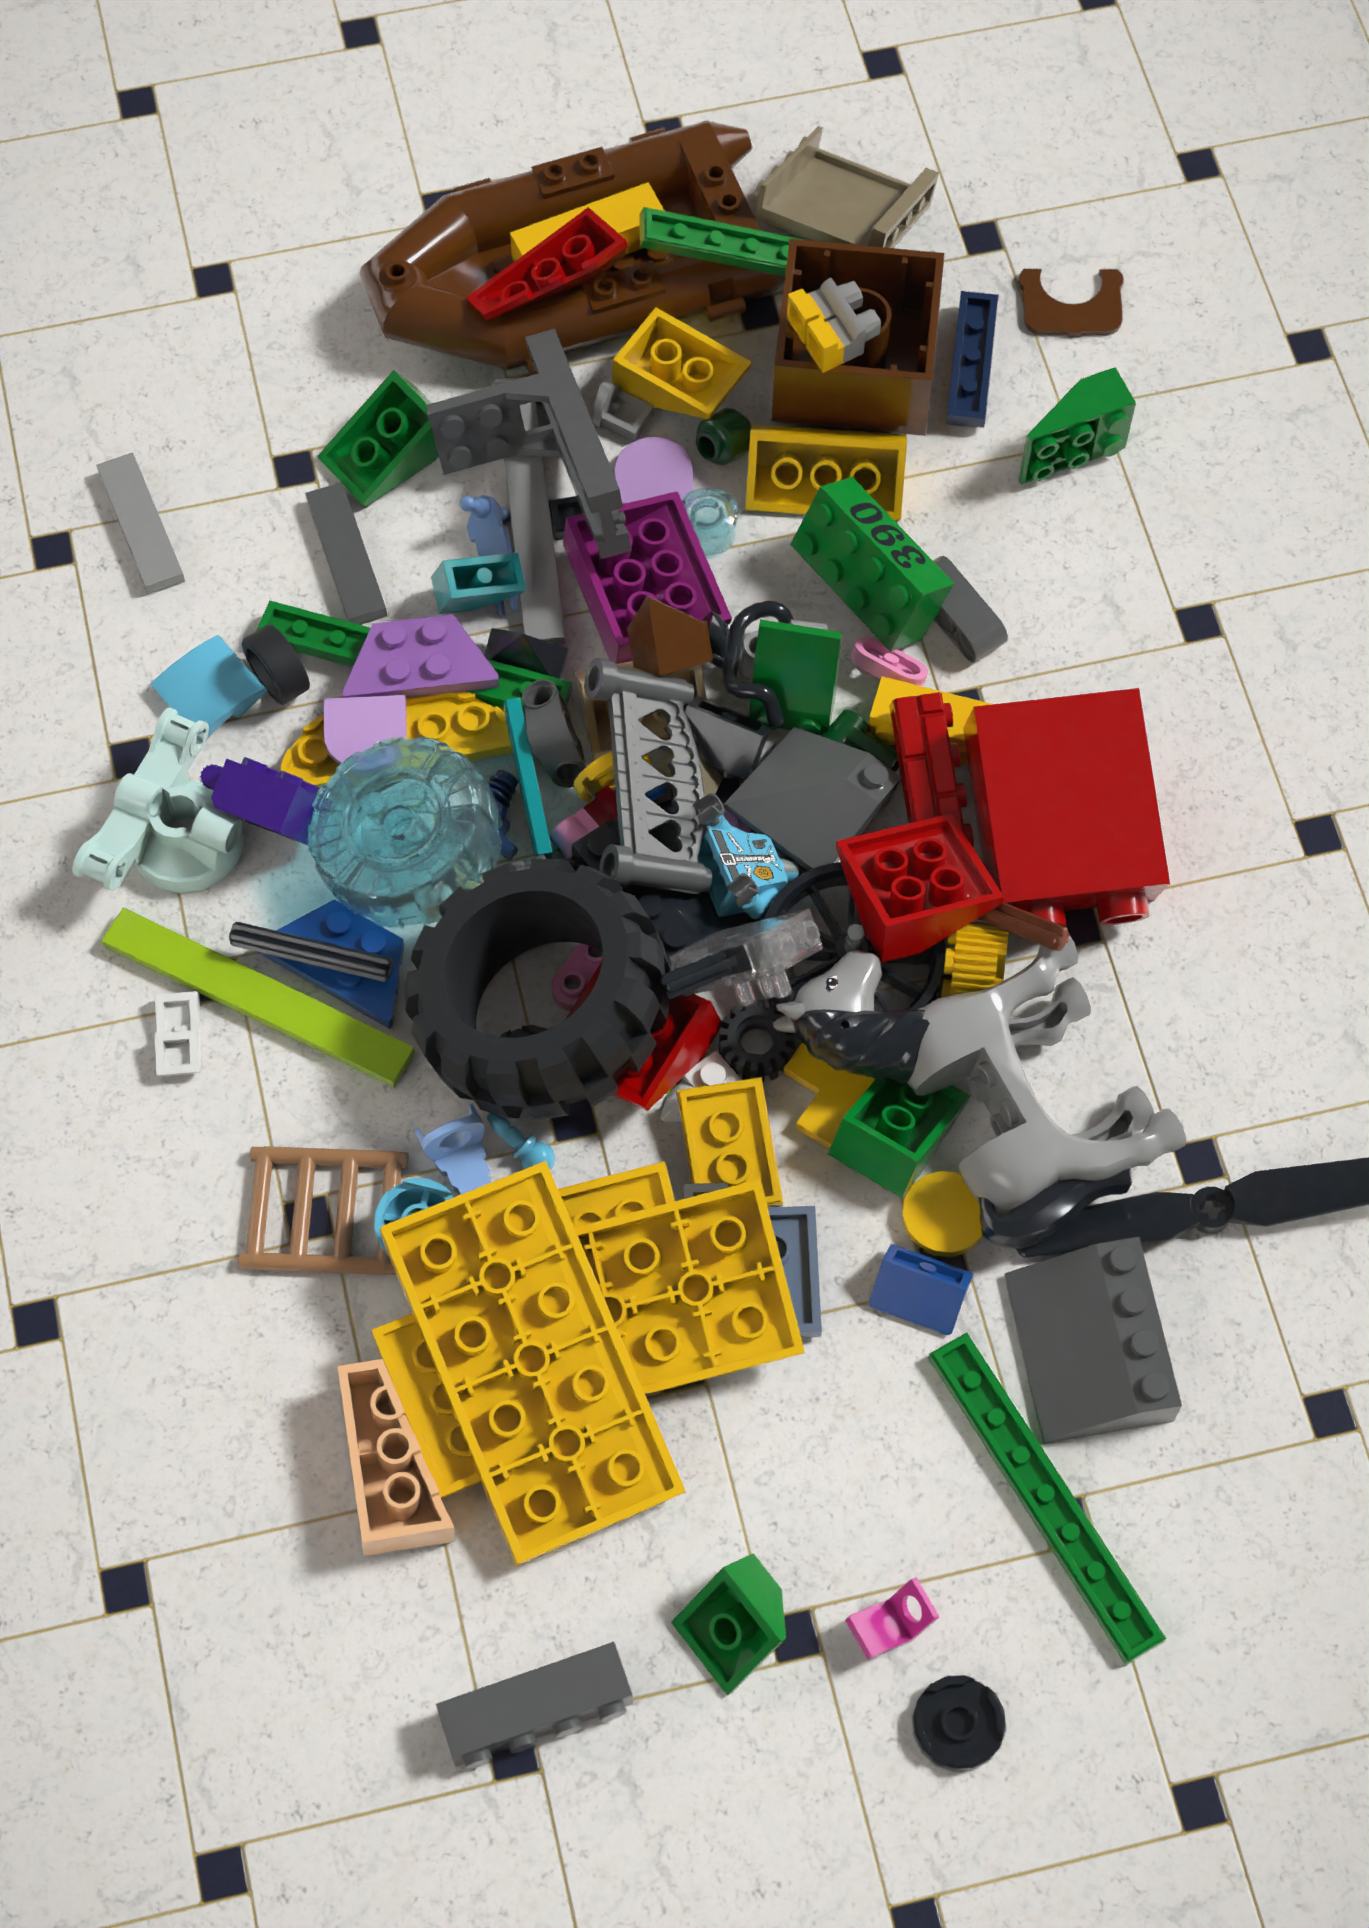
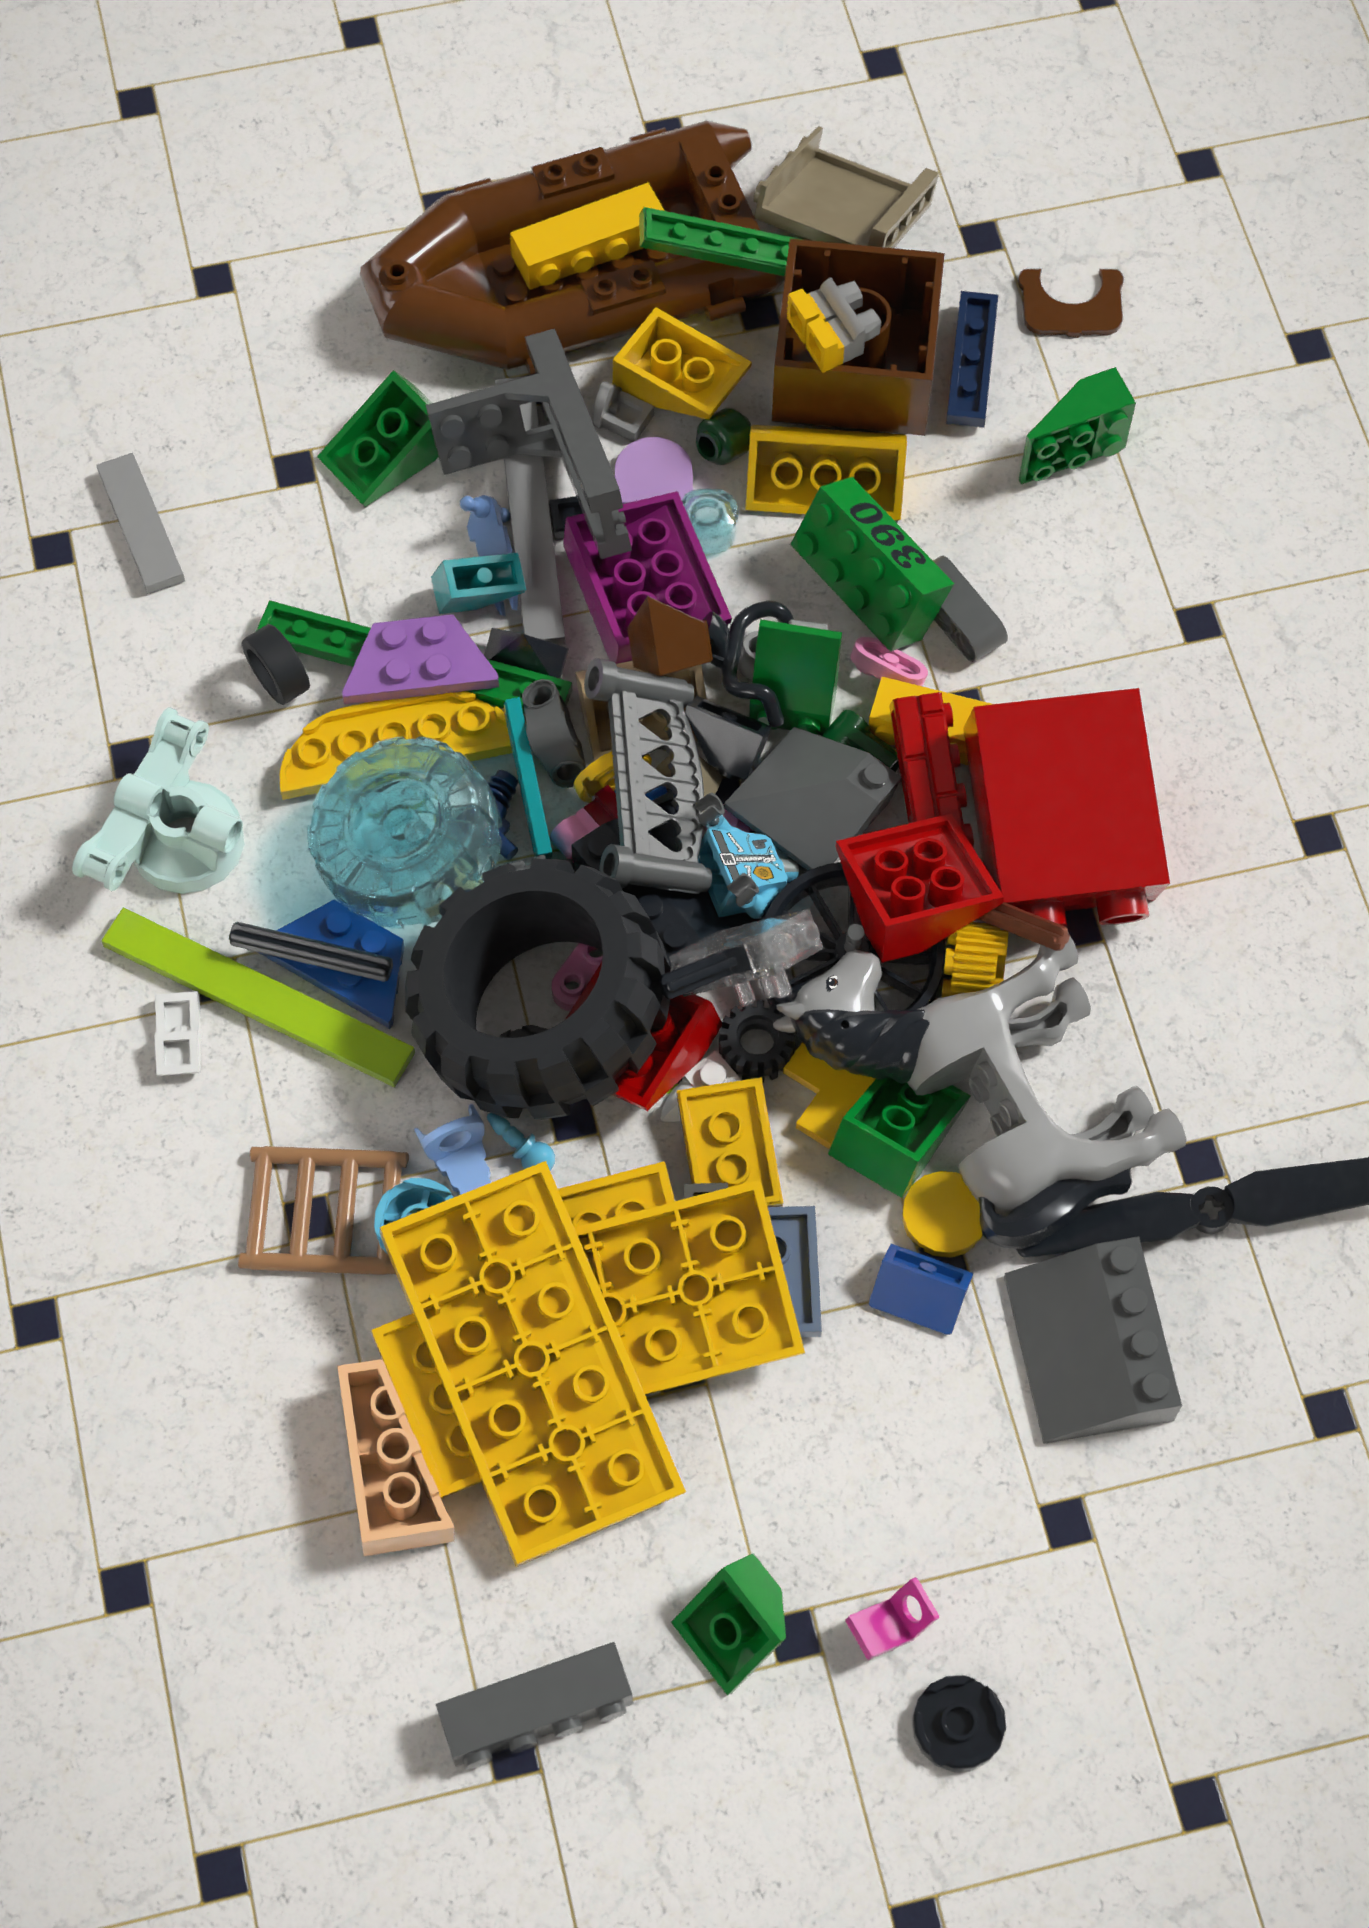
medium azure slope [150,635,267,739] -> none
dark purple hinge [199,757,330,847] -> none
dark grey tile [305,482,387,624] -> none
lavender tile [324,695,407,775] -> none
red wedge [466,207,629,320] -> none
green tile [928,1332,1167,1665] -> none

